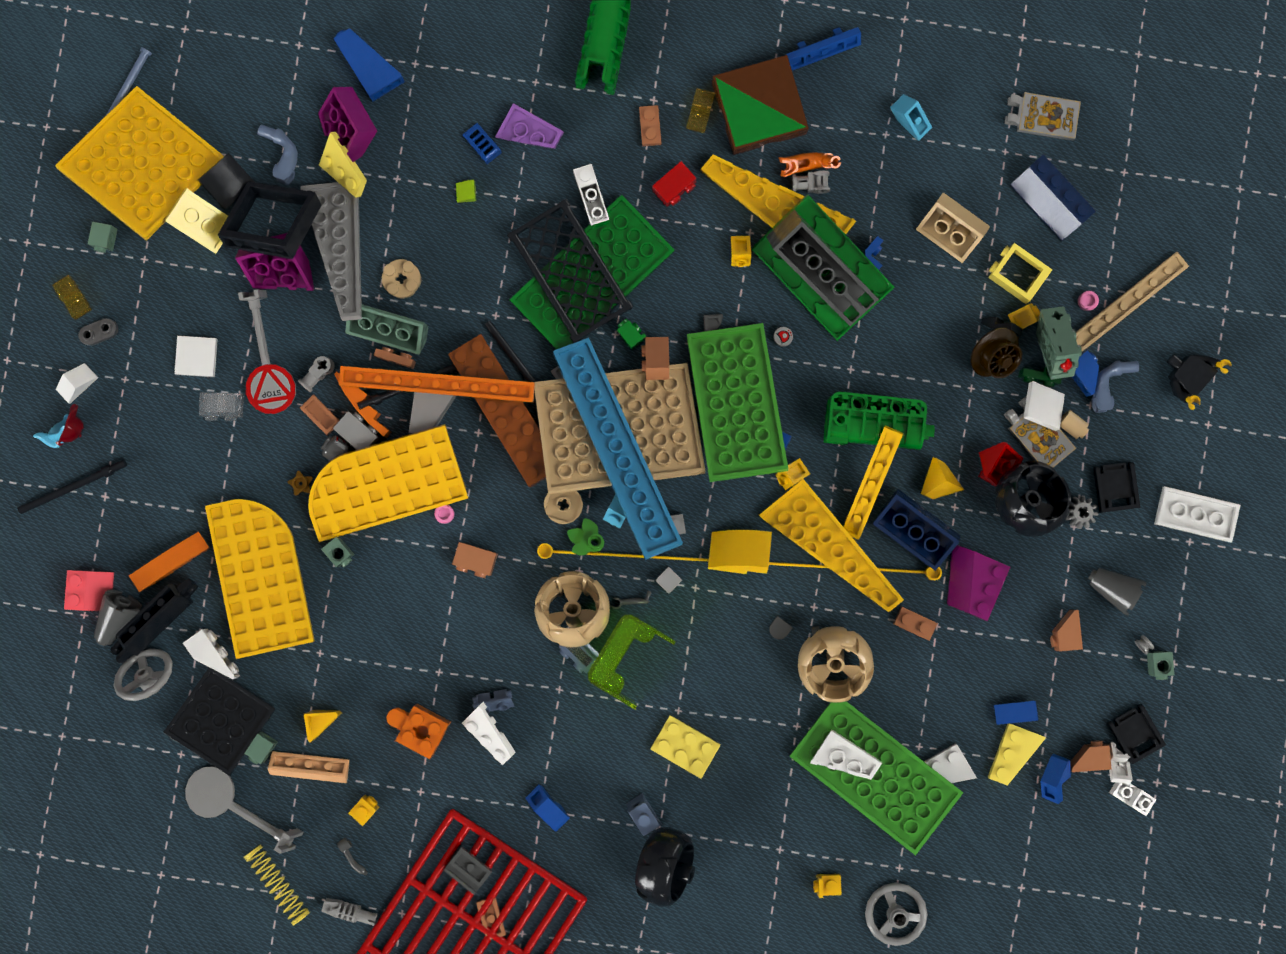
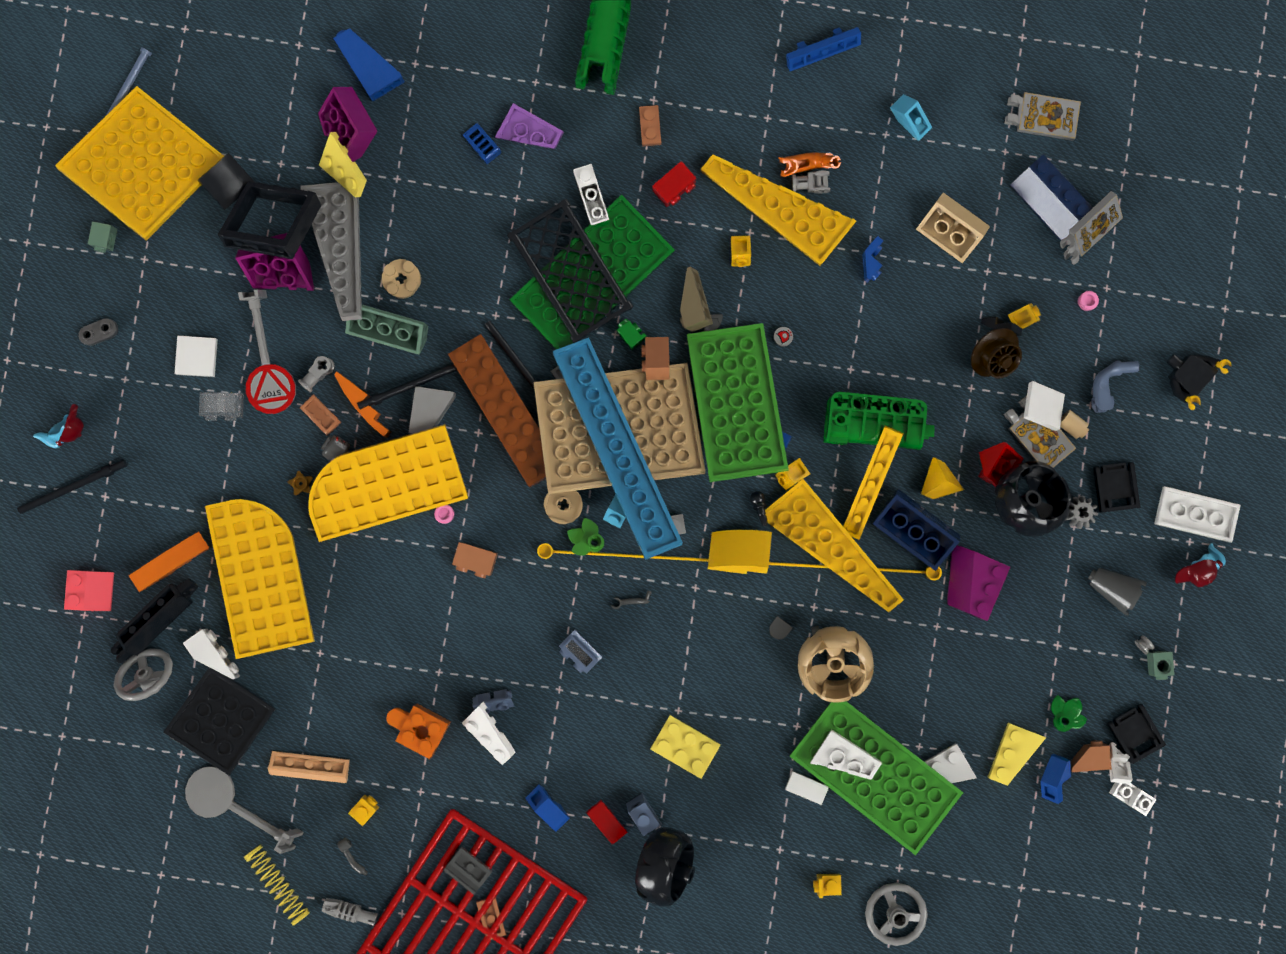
clear yellow slope [52,275,92,320] -> none
white slope [56,363,98,404] -> none
dark grey cone [94,590,142,646] -> none
light yellow plate [164,188,228,254] -> none
sand green brick [244,731,278,764] -> none
sand blue piece [257,124,298,185] -> none
yellow slope [304,710,342,743] -> none
sand green brick [321,537,355,568] -> none
light grey brick [333,411,380,450] -> none
orange plate [339,366,535,402] -> none
nougat plate [374,347,416,369] -> none
lime slope [456,180,476,203] -> none
tan wheel [534,571,610,648] -> none
clear neon green windscreen [588,614,676,710] -> none
light grey slope [655,567,682,594] -> none
clear yellow slope [686,88,715,134] -> none
tile [712,55,809,155] -> none
piece [751,194,895,341] -> none
nougat plate [893,607,938,641] -> none
light yellow window [988,243,1052,304] -> none
blue slope [994,701,1039,725] -> none
dark green plate [1018,366,1062,388] -> none
sand green piece [1036,306,1082,380] -> none
nougat slope [1050,609,1083,651] -> none
blue slope [1072,350,1099,397] -> none
tan tile [1076,252,1189,352] -> none
none -> red slope [586,800,628,845]
none -> dark tan slope [680,266,713,332]
none -> black bar [750,491,767,526]
none -> white tile [785,771,829,805]
none -> green plate [1051,695,1087,732]
none -> light grey tile [1060,191,1123,265]
none -> dark red hair [1175,543,1226,588]

